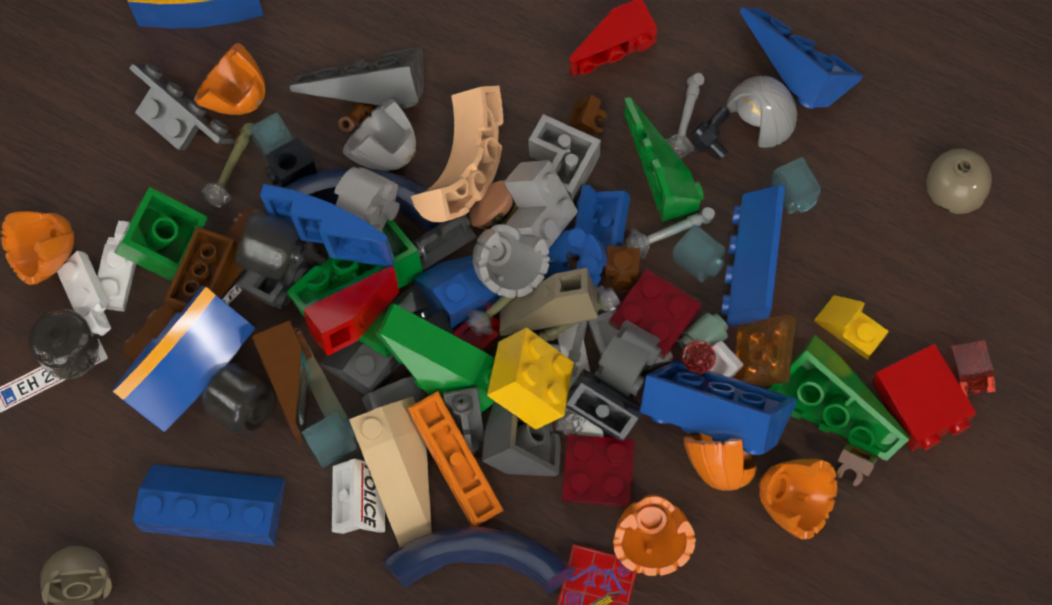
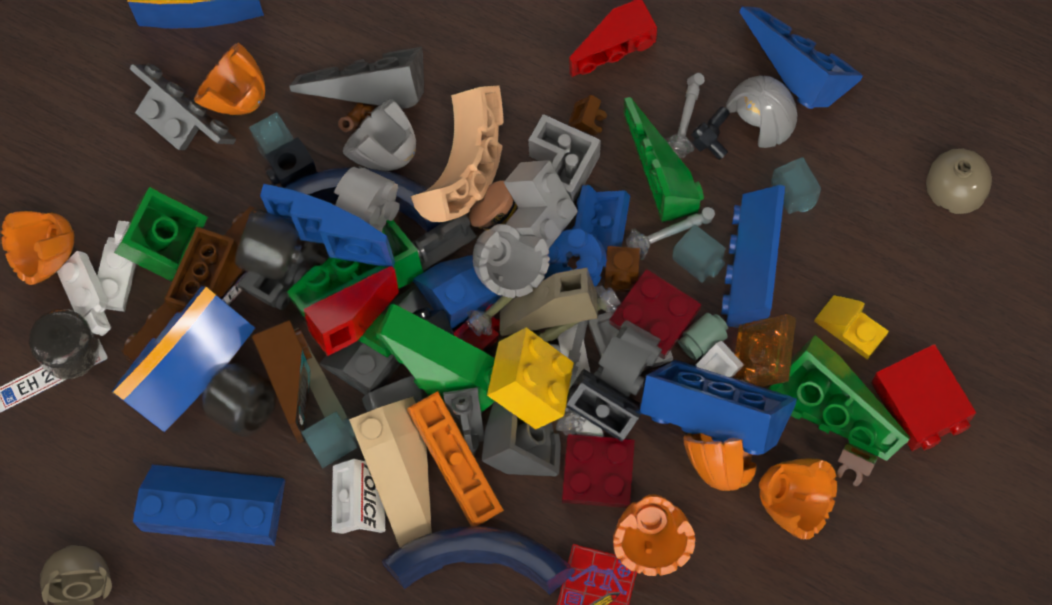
piece [201,123,256,207] -> none
clear red plate [682,340,716,374] -> none
clear red brick [951,340,996,396] -> none

